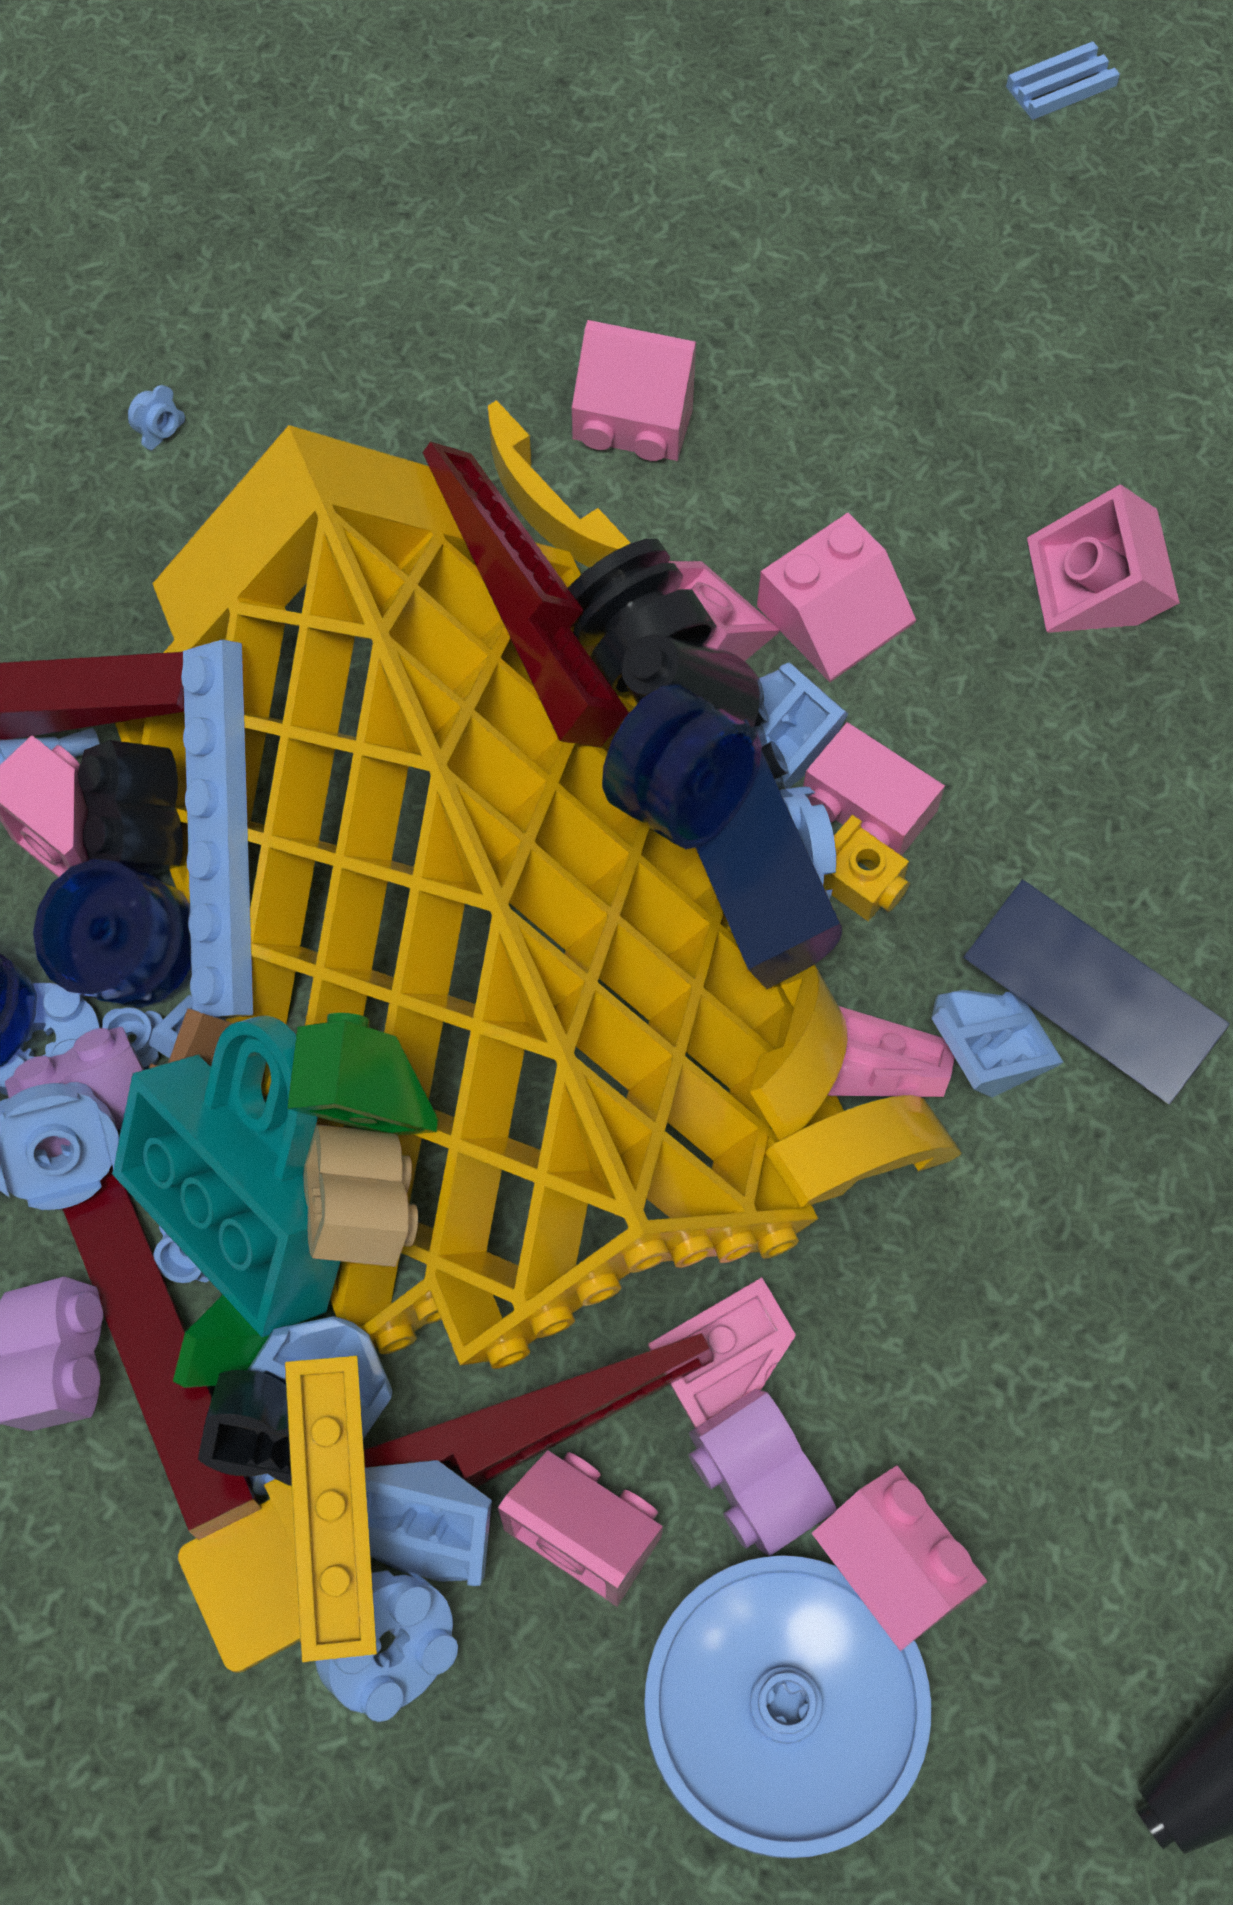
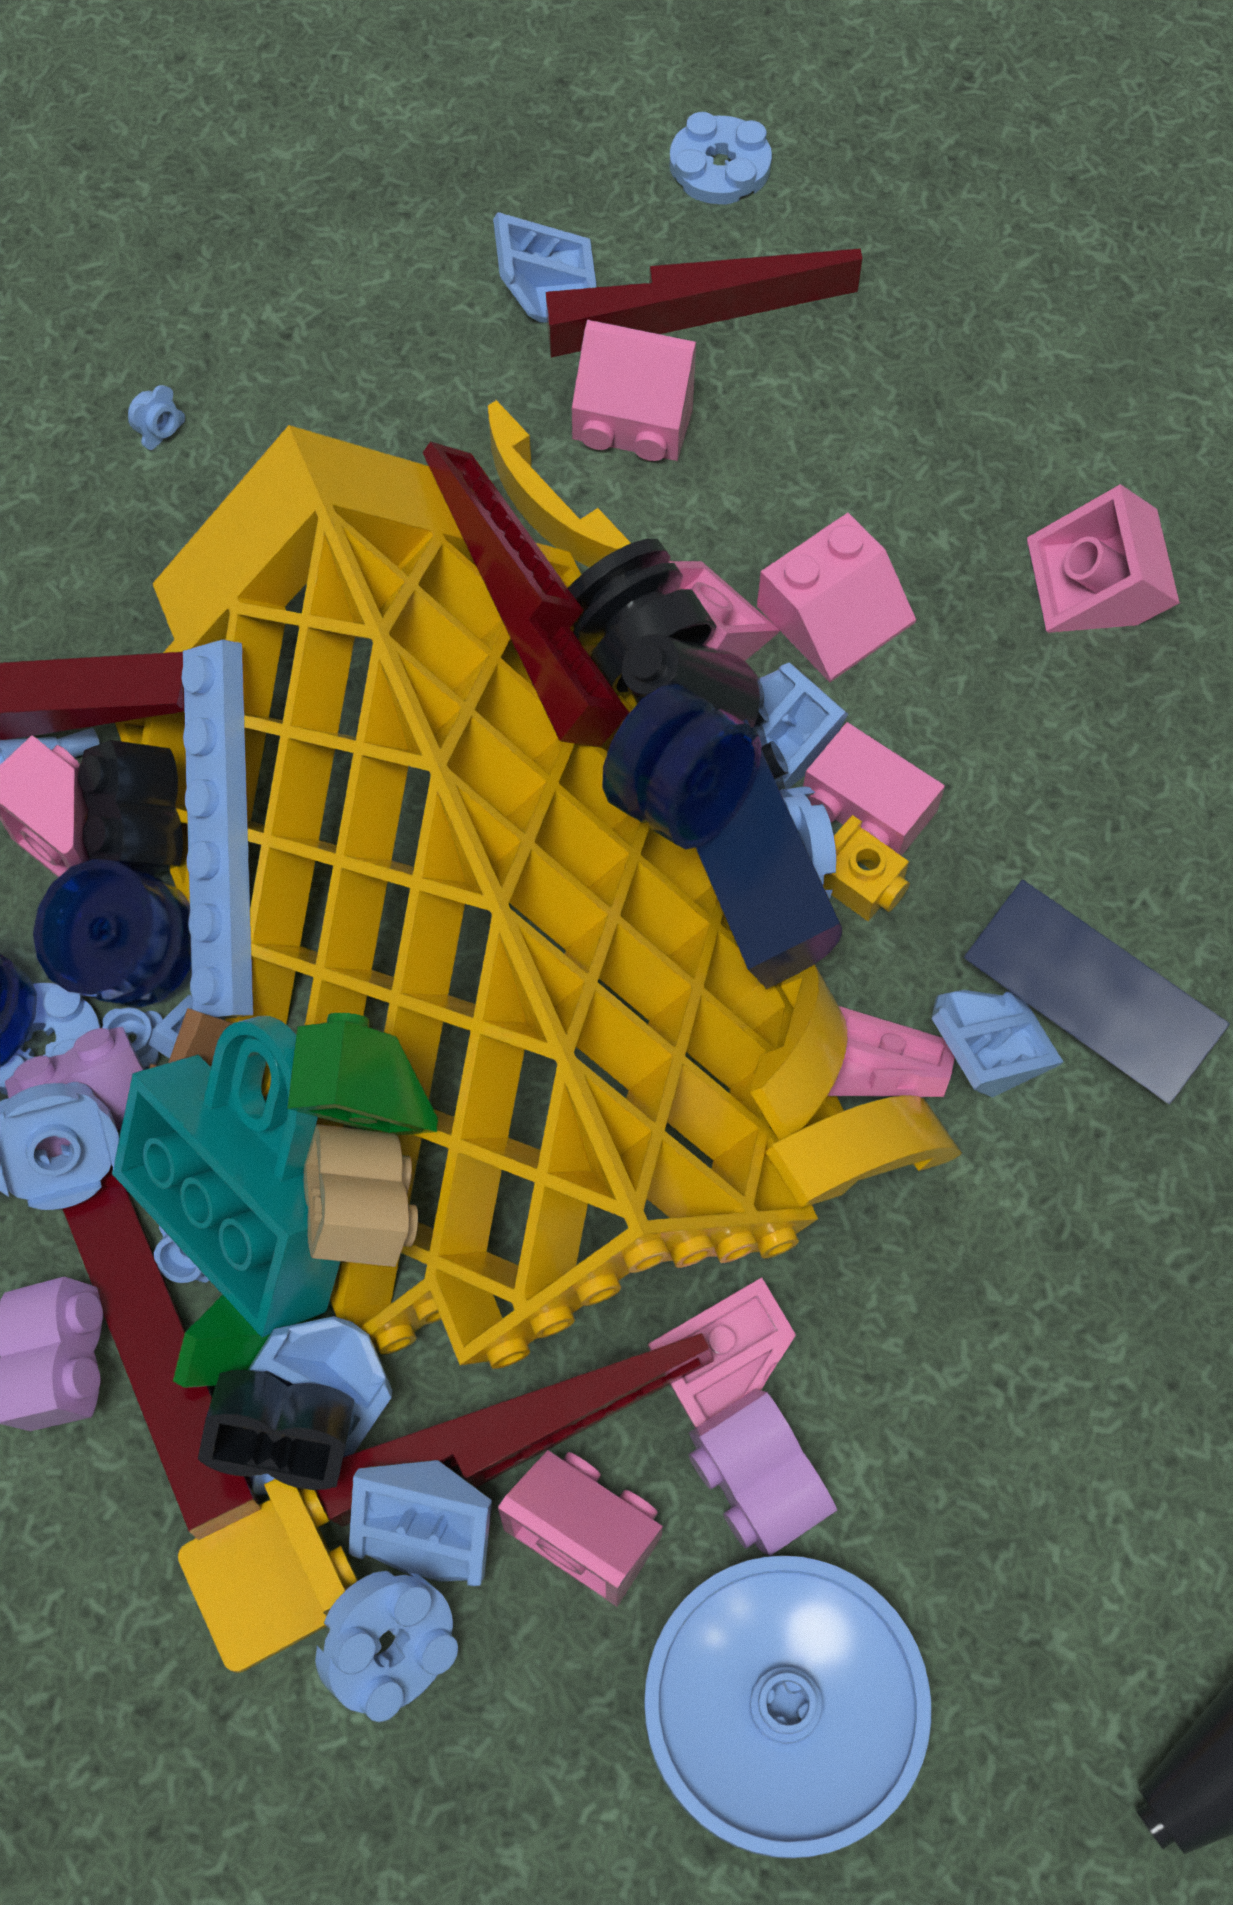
yellow plate [285,1356,377,1662] -> none
bright pink slope [811,1466,987,1651] -> none
light blue tile [1006,41,1120,120] -> none
none -> light blue slope [493,212,597,323]
none -> dark red slope [546,248,863,358]
none -> light blue plate [669,112,772,204]

